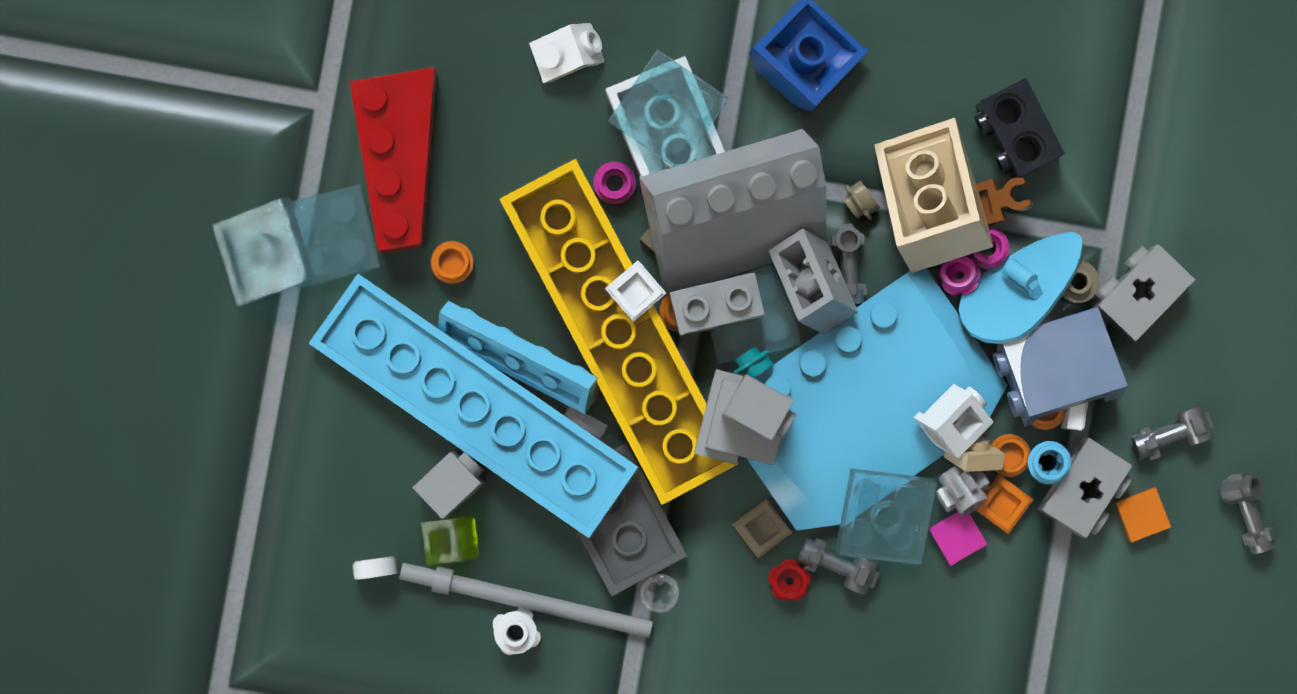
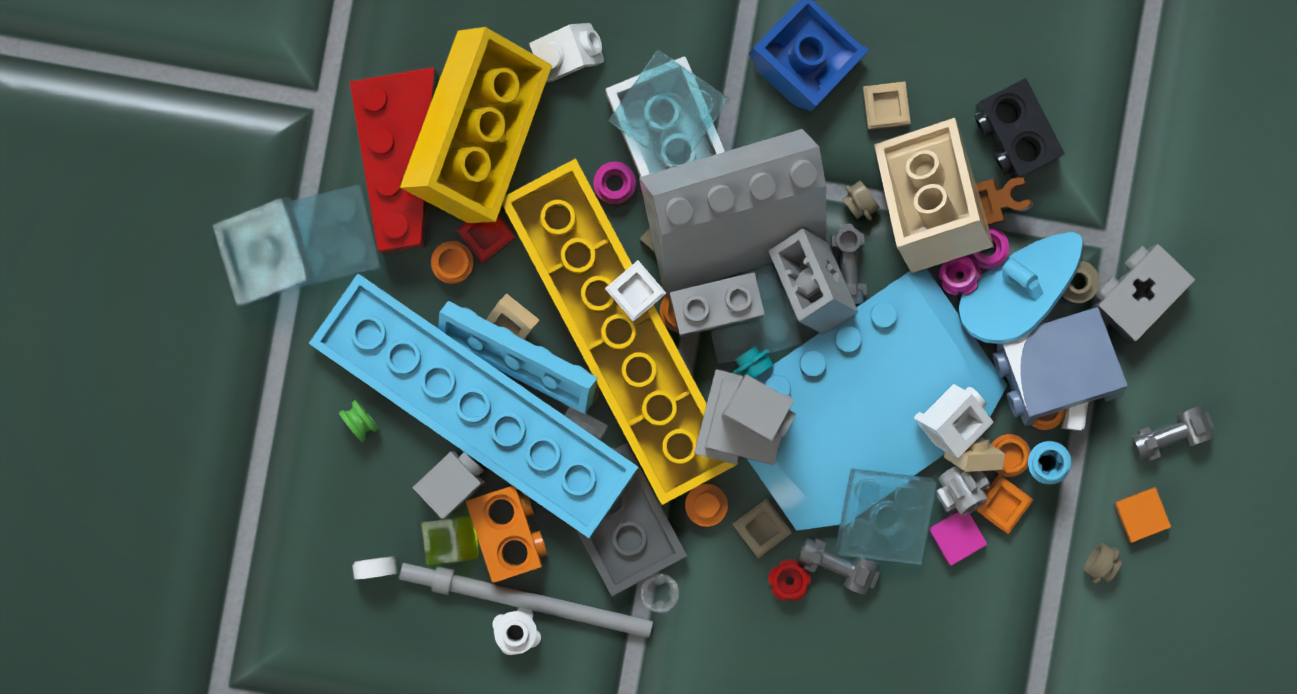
light grey brick [1037,438,1132,538] -> none
flat silver bar [1220,472,1276,554] -> none
none -> bright green bush [339,399,379,442]
none -> yellow brick [400,27,552,223]
none -> red tile [456,215,516,264]
none -> orange brick [466,486,548,583]
none -> tan plate [486,293,540,340]
none -> orange plate [685,484,728,527]
none -> tan tile [862,81,911,130]
none -> dark tan plate [1083,543,1122,583]

